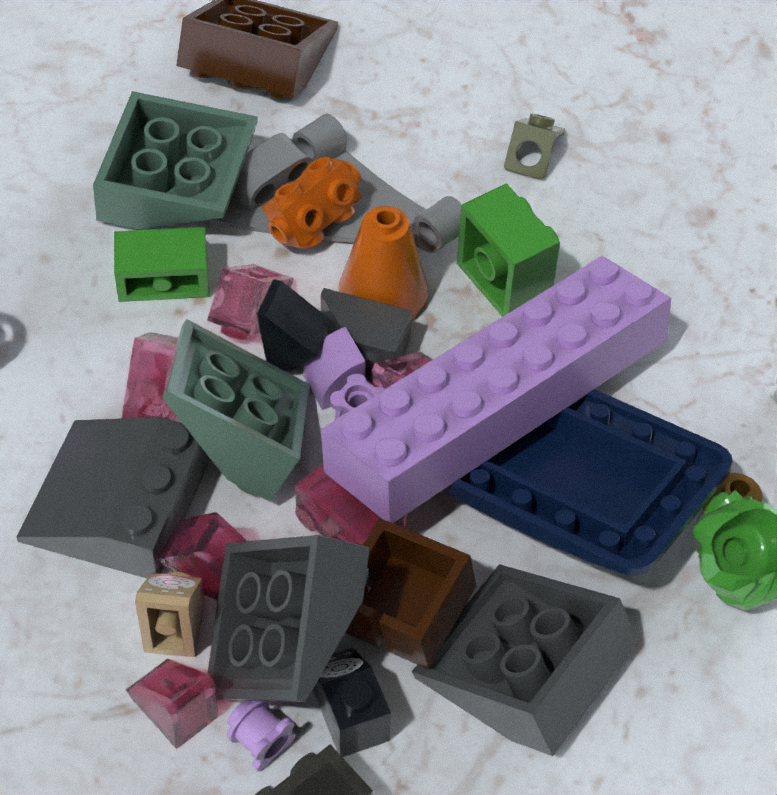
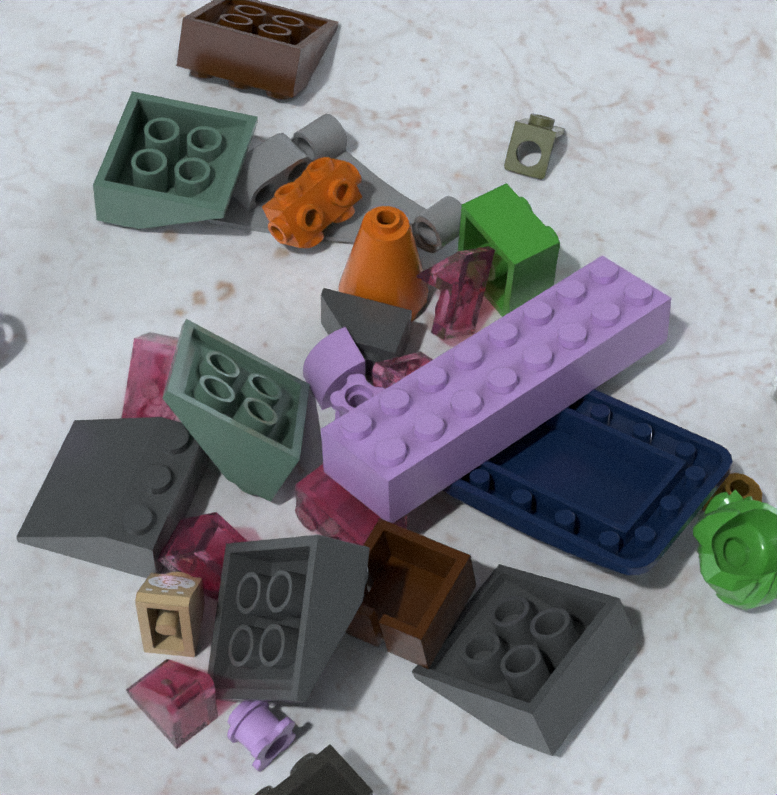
bright green brick [114,227,209,302] -> none
clear pink slope [207,264,294,340] -> none
black slope [257,279,332,371] -> none
black slope [313,647,391,758] -> none
none -> clear pink slope [416,246,495,340]

